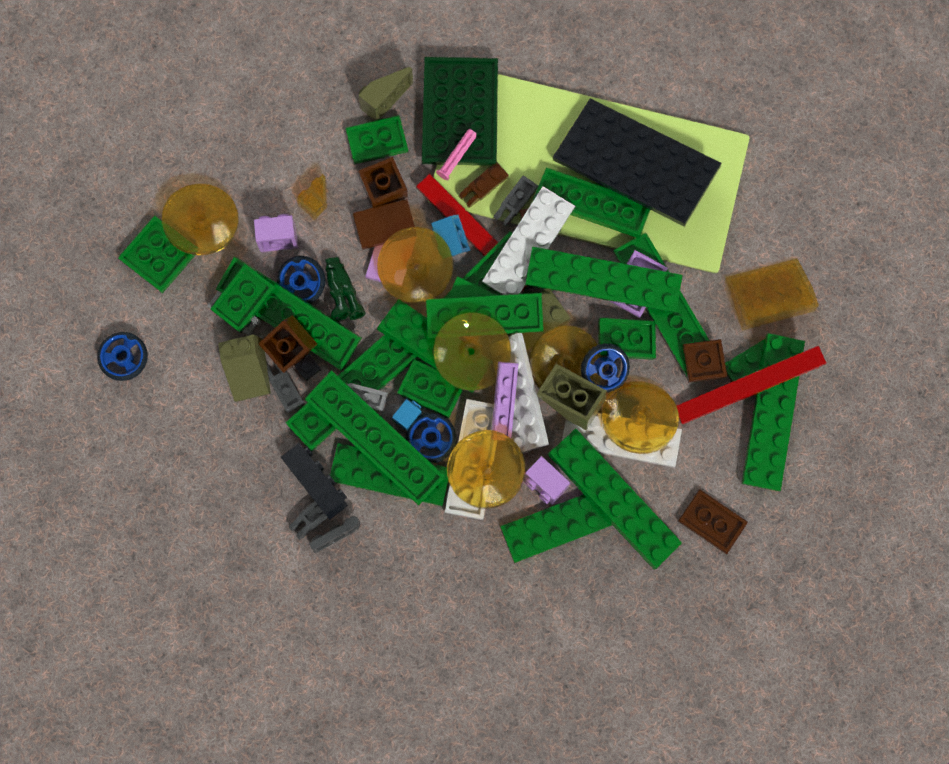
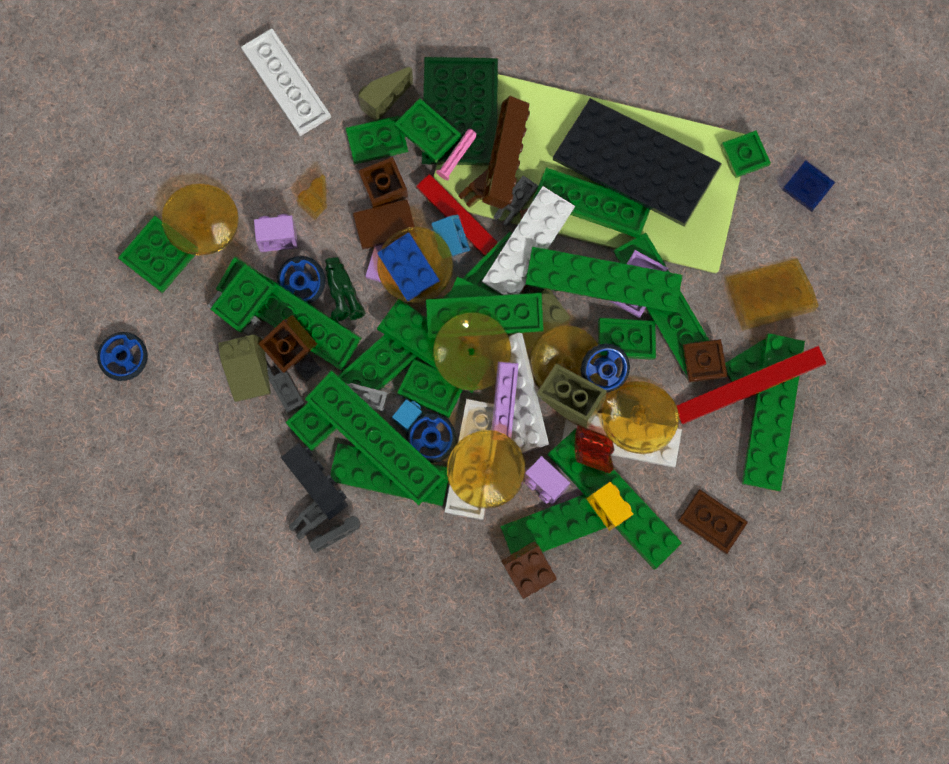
none -> white plate [241,29,331,136]
none -> blue plate [377,232,440,301]
none -> green plate [394,98,461,163]
none -> reddish brown brick [482,96,530,209]
none -> reddish brown brick [501,541,557,599]
none -> clear red slope [575,425,615,474]
none -> yellow brick [587,482,633,531]
none -> green plate [721,131,771,178]
none -> clear blue plate [782,160,835,212]

